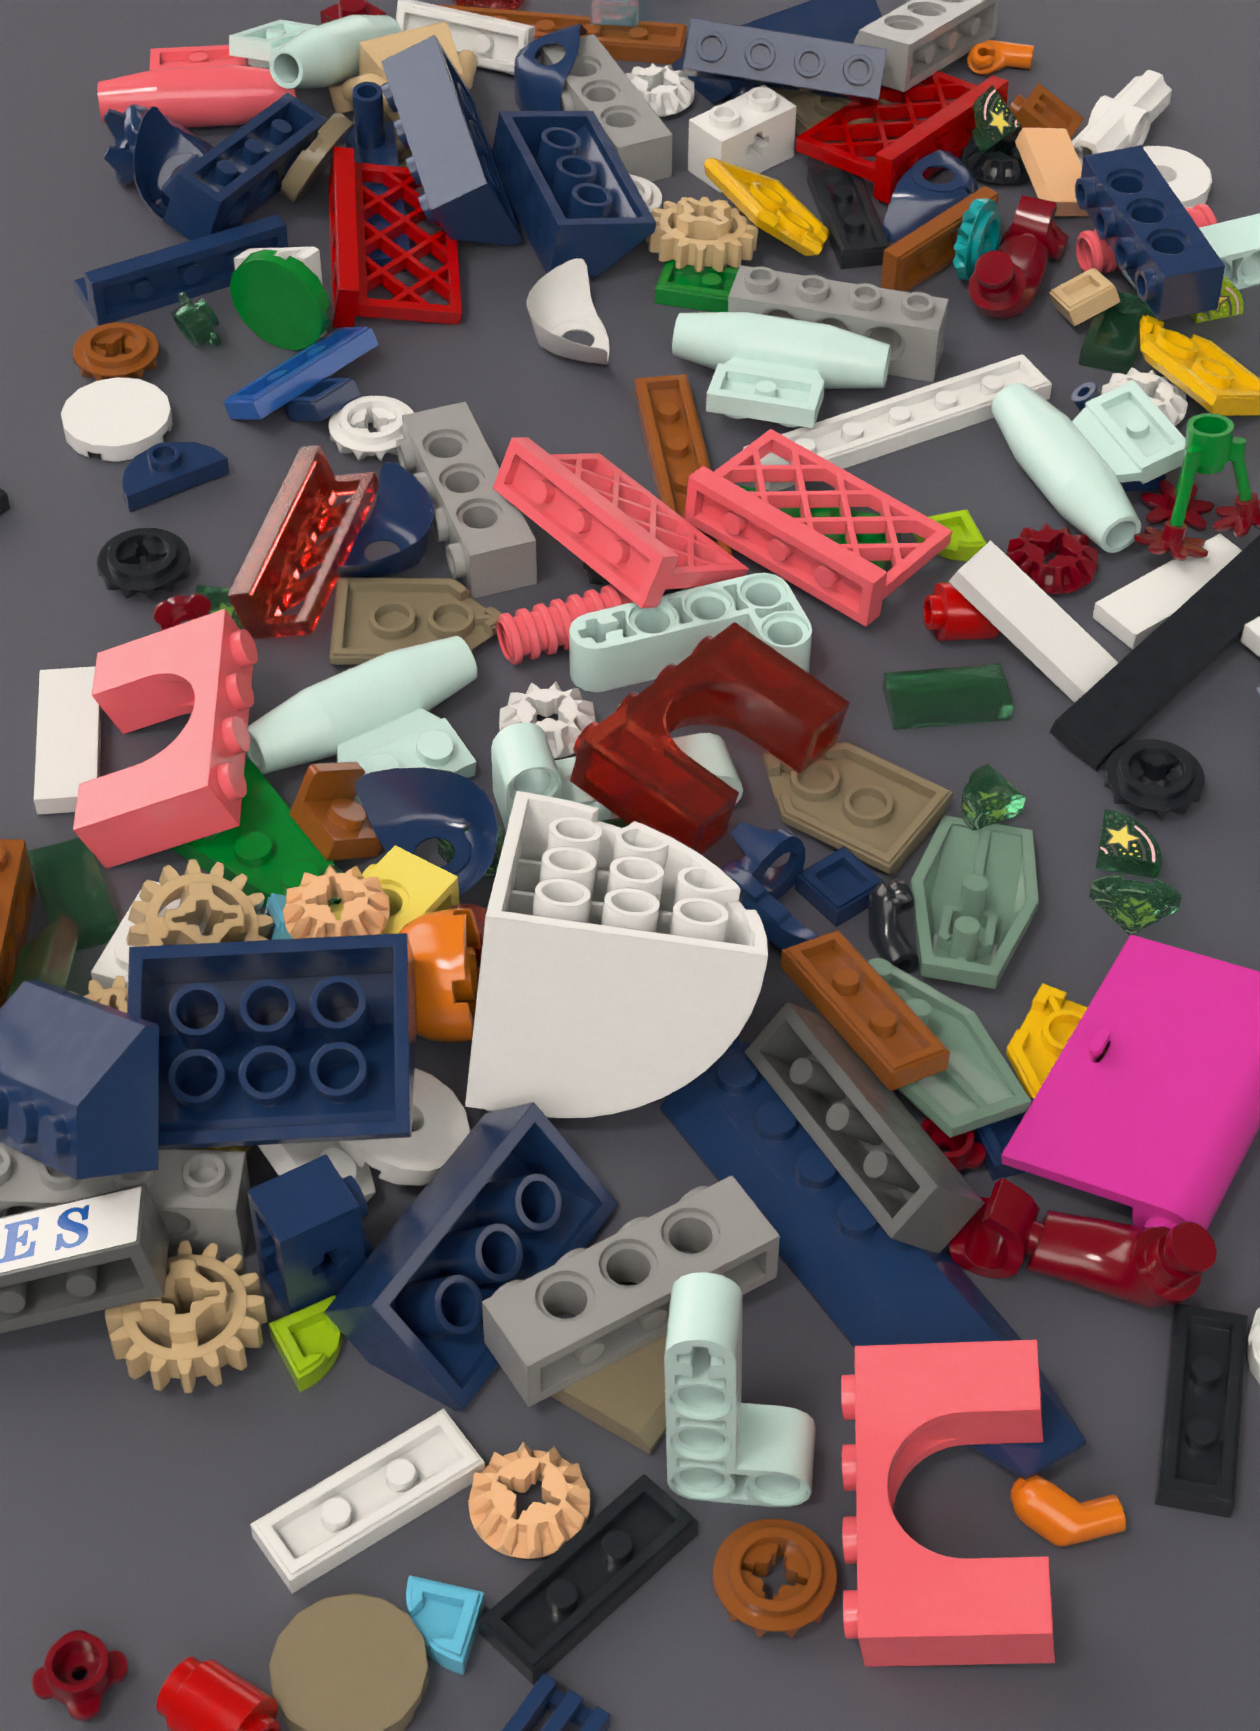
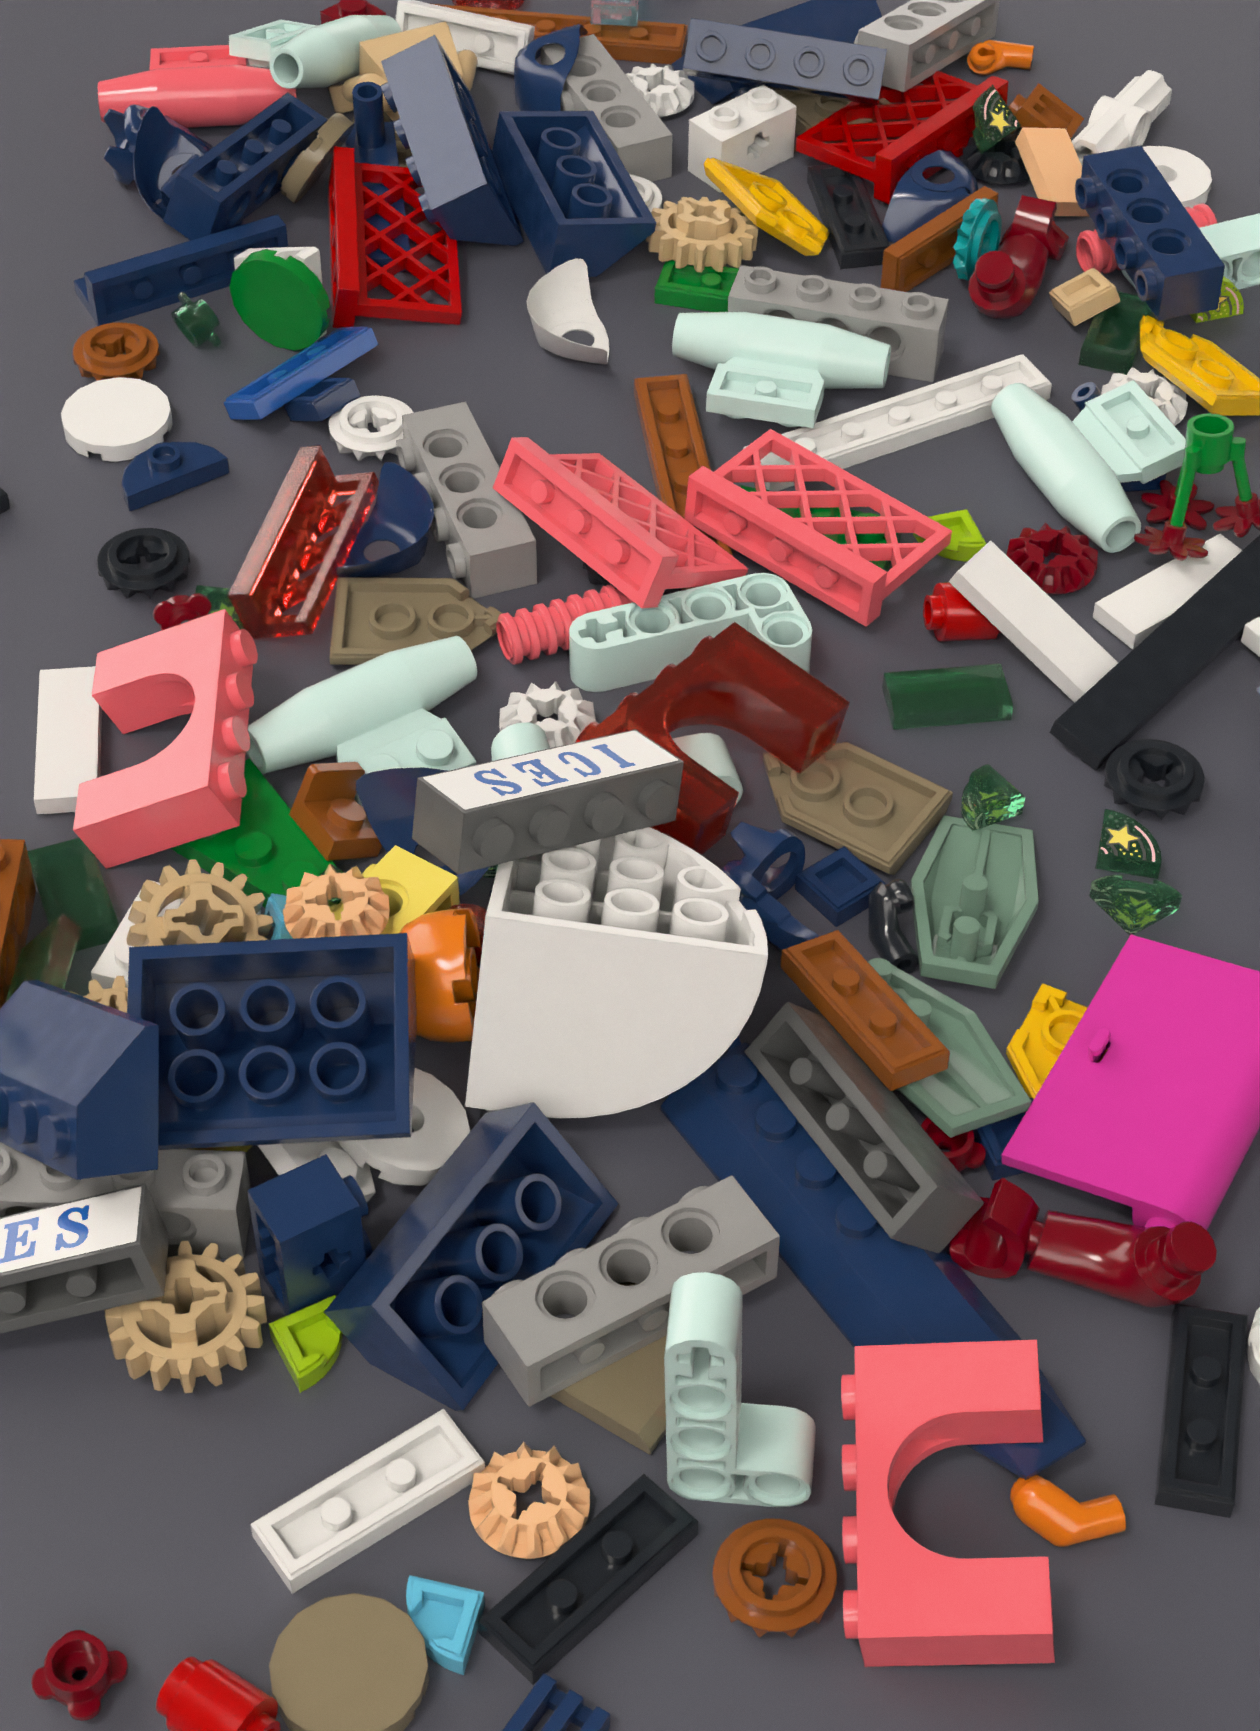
none -> dark grey brick [412,729,684,874]

